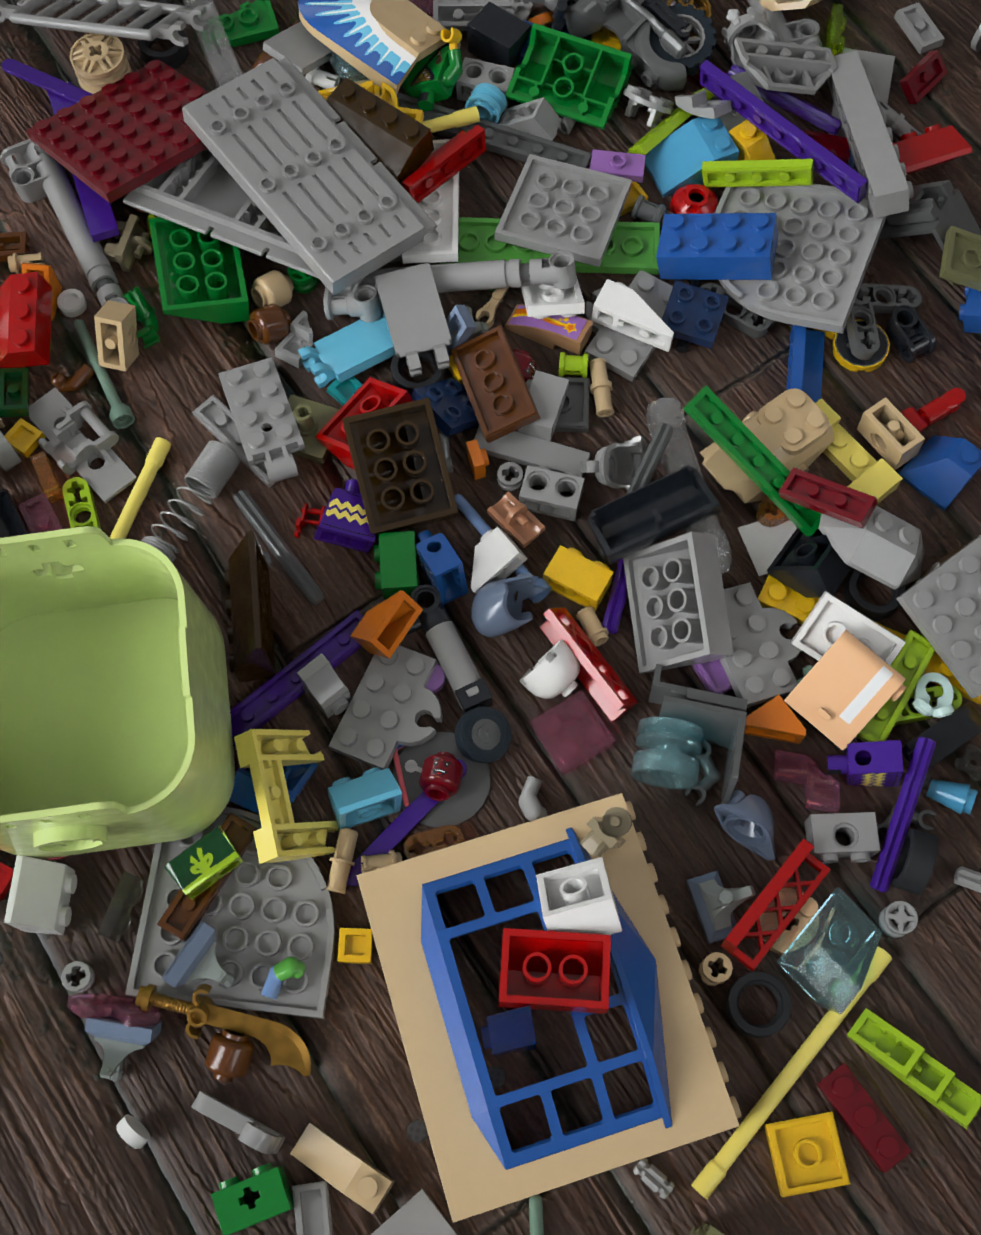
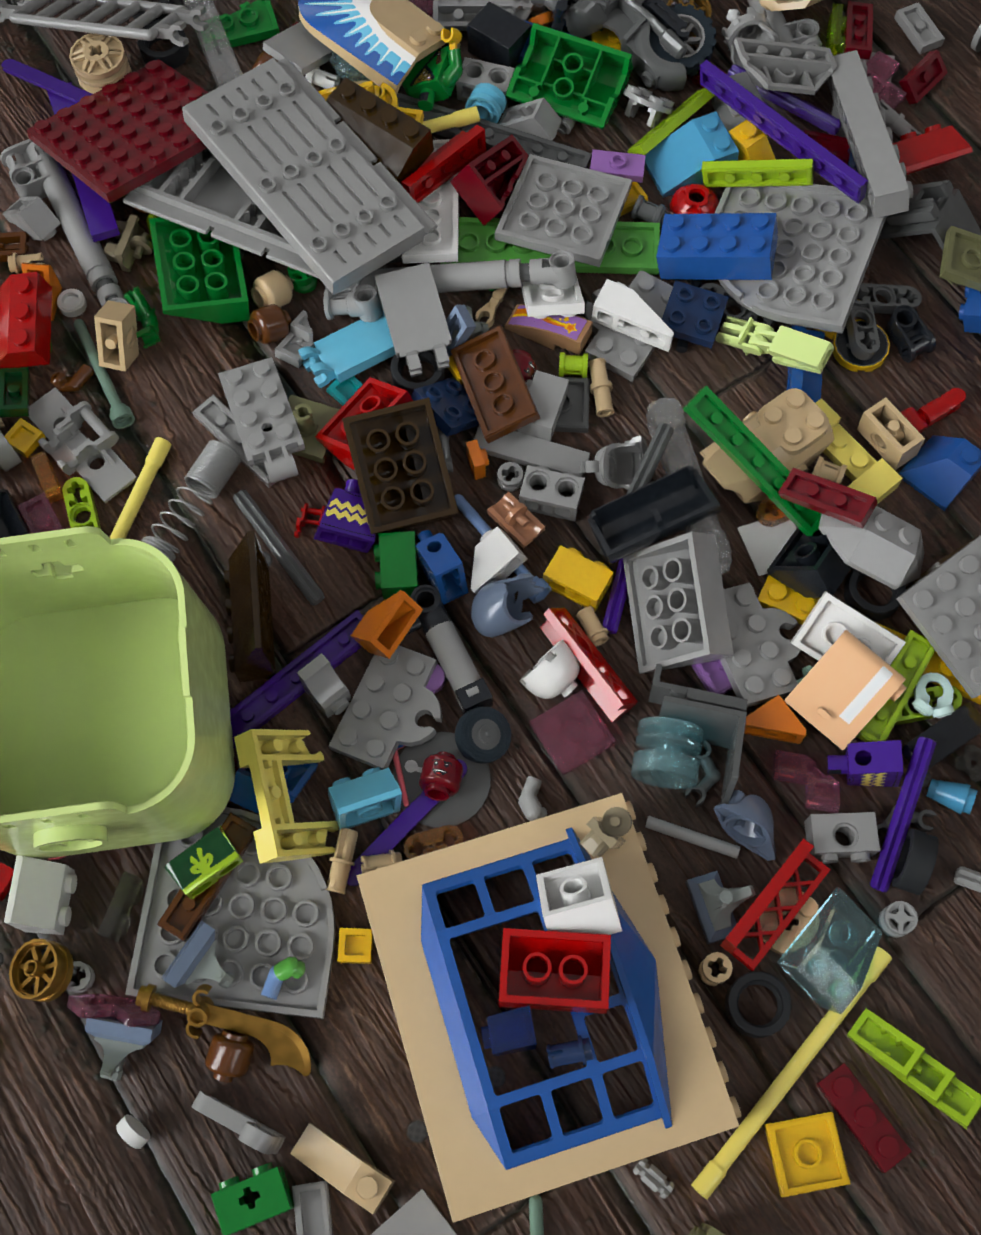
light grey slope [675,90,732,119] -> none
none -> light grey arch [2,196,61,241]
none -> pearl gold wheel [9,939,74,1002]
none -> dark red wedge [450,134,529,226]
none -> dark blue pin [546,1035,593,1069]
none -> light grey bar [645,816,741,859]
none -> yellowish green arm [715,315,834,374]
none -> tan bush [812,456,847,484]
none -> dark red plate [844,1,873,60]
none -> clear pink tile [866,51,907,110]

